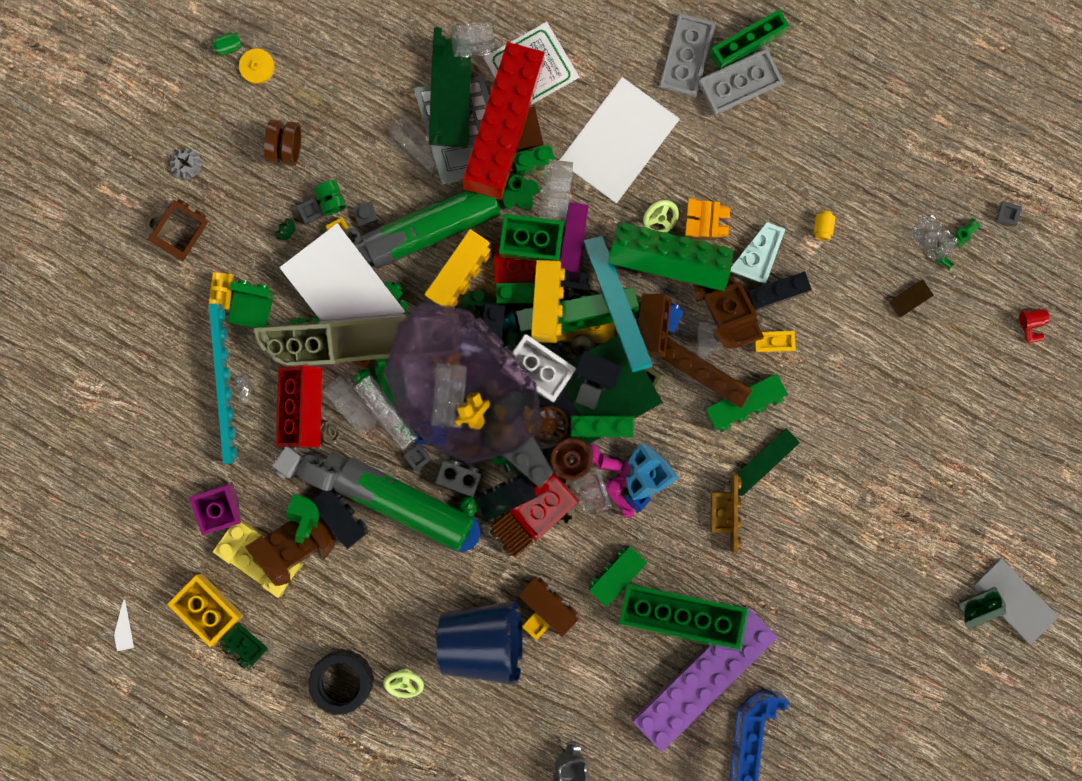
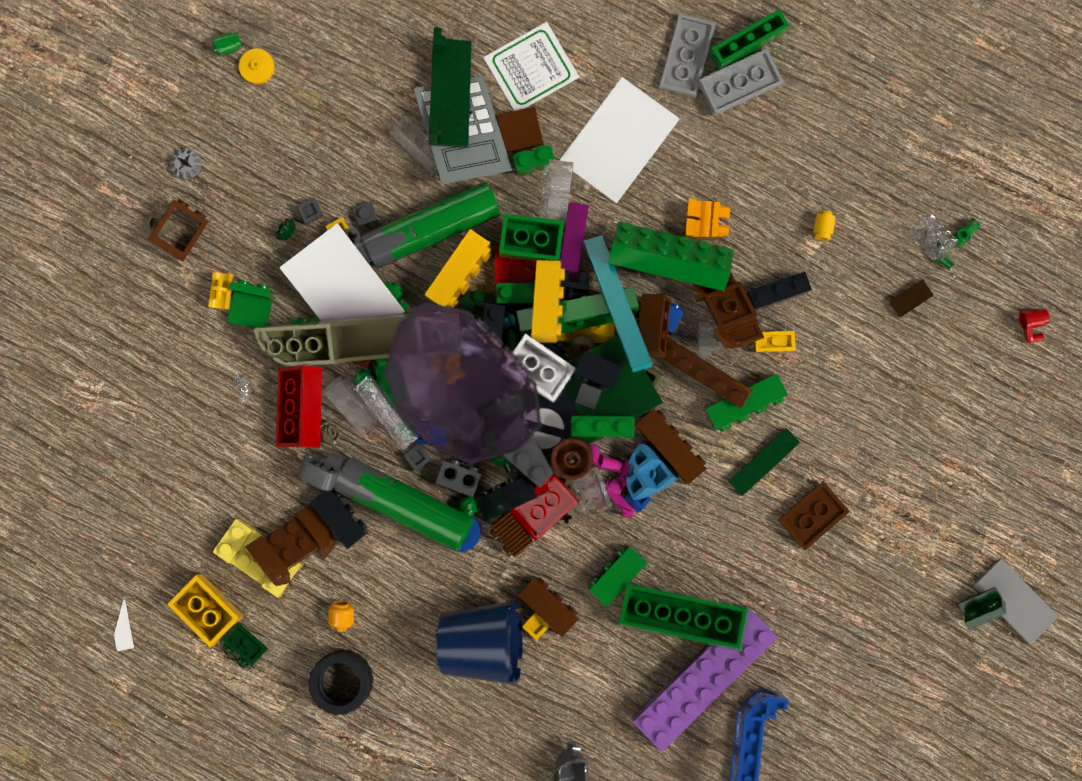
magenta slope [189,482,241,536] -> none
teal plate [209,304,238,464] -> none
reddish brown wheel [264,119,302,166] -> none
light grey brick [272,447,305,479] -> none
green brick [286,494,319,544] -> none
green wheel [313,180,347,216] -> none
yellowish green piece [384,669,424,698] -> none
clear brick [431,363,467,428] -> none
clear brick [450,22,495,57] -> none
yellow hips [455,393,490,429] -> none
red brick [463,42,545,200] -> none
green plate [503,174,540,211] -> none
reddish brown wheel [531,406,569,444] -> none
yellowish green piece [643,200,679,232] -> none
pearl gold bracket [710,472,741,554] -> none
light aqua wing [731,222,785,285] -> none
dark grey plate [995,201,1022,227] -> none
none -> light orange head [328,600,354,632]
none -> reddish brown brick [635,409,707,485]
none -> reddish brown plate [778,481,850,551]

